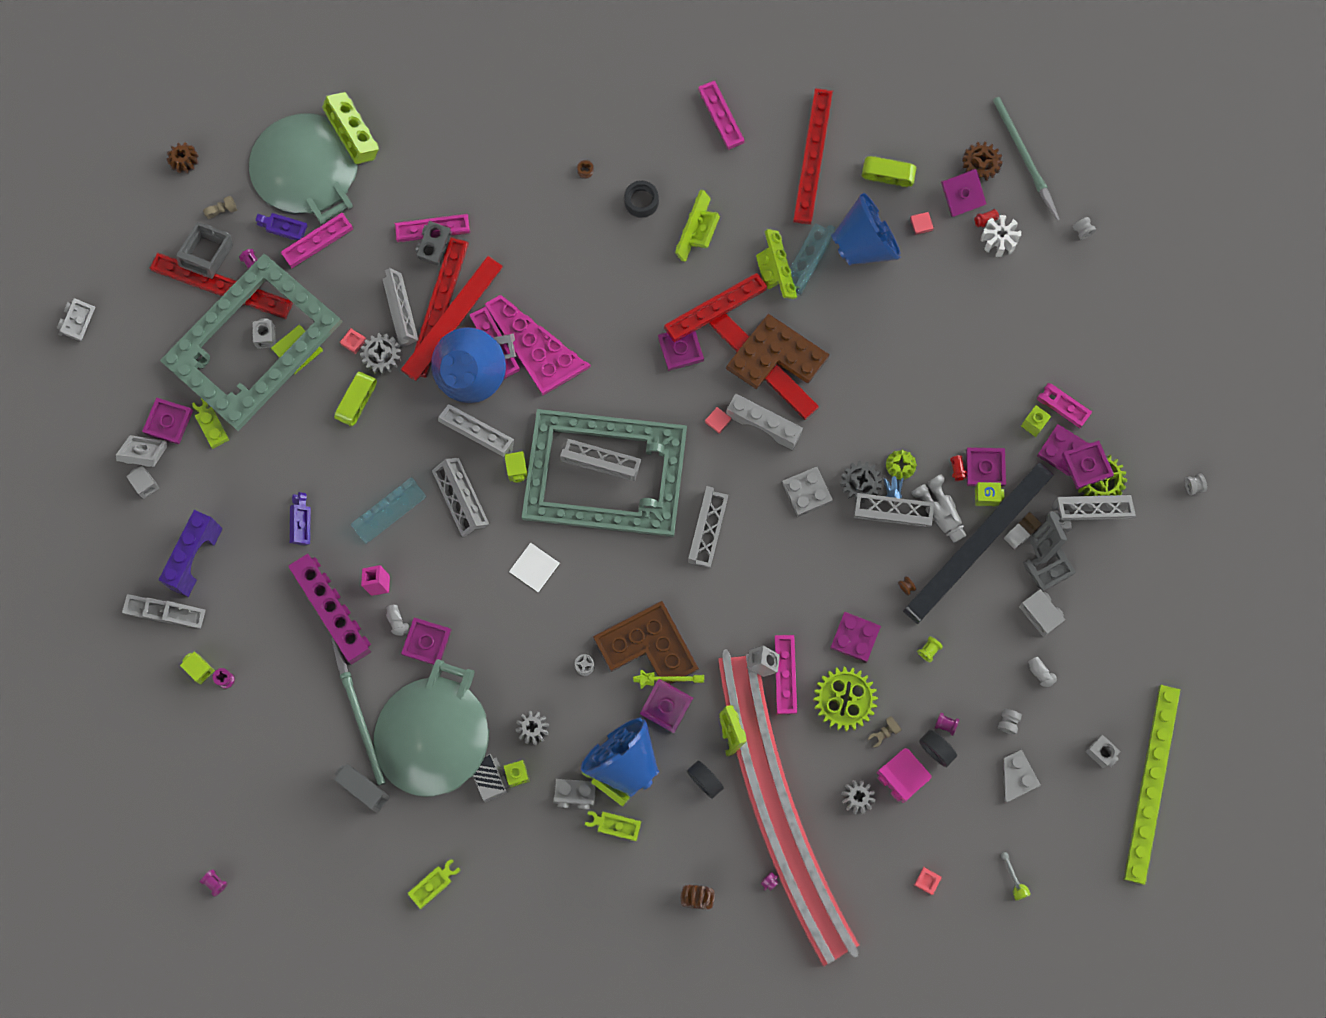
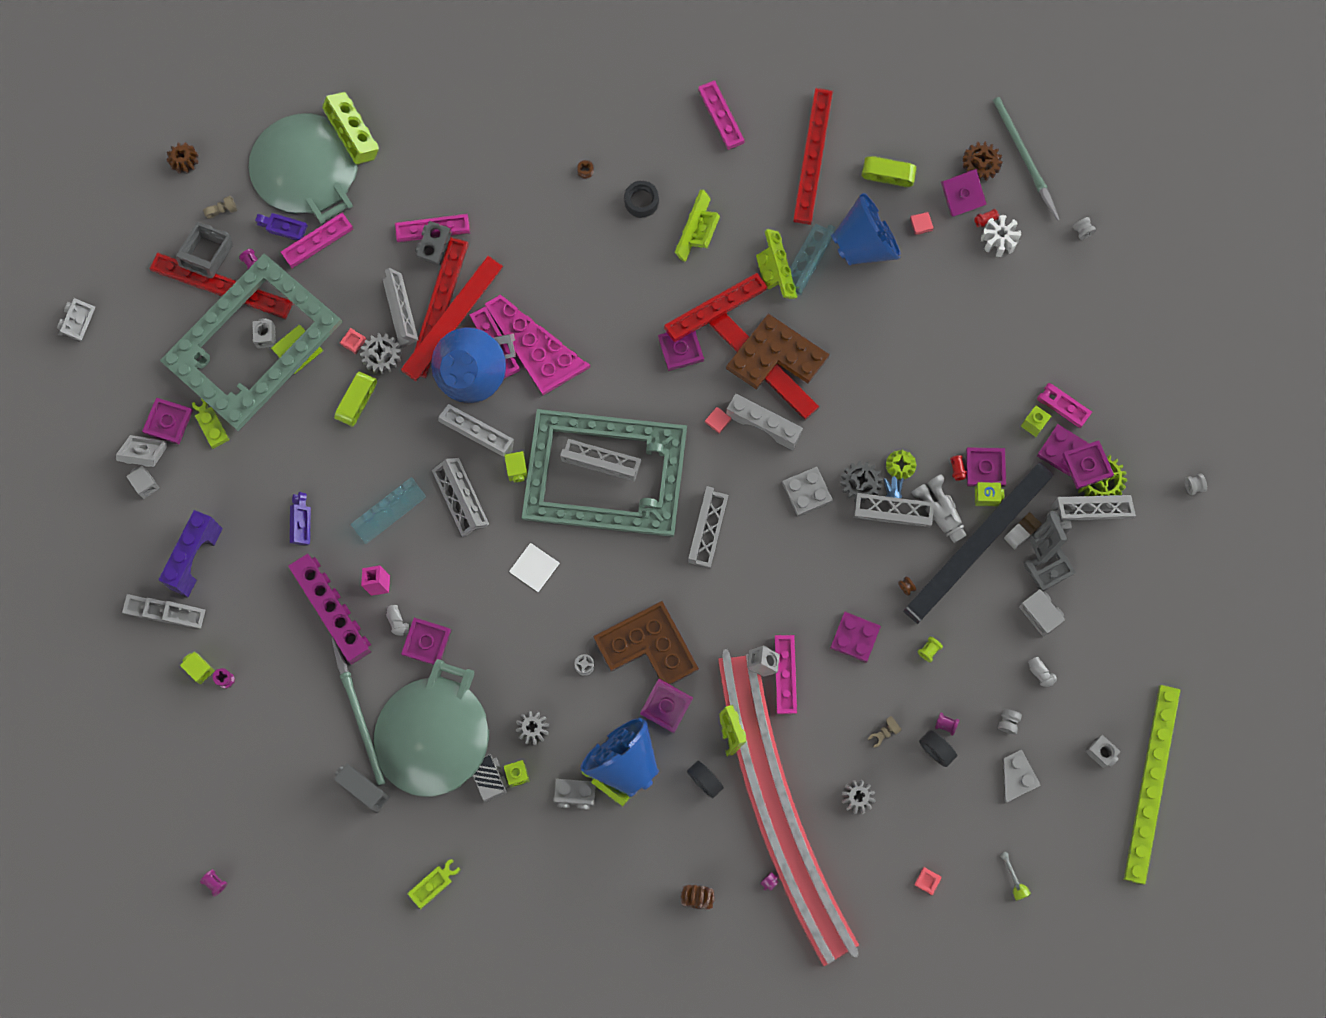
lime plate [585,811,641,842] -> none
lime piece [633,670,704,689] -> none
lime gear [813,667,878,732] -> none
dark pink bracket [877,748,931,803] -> none

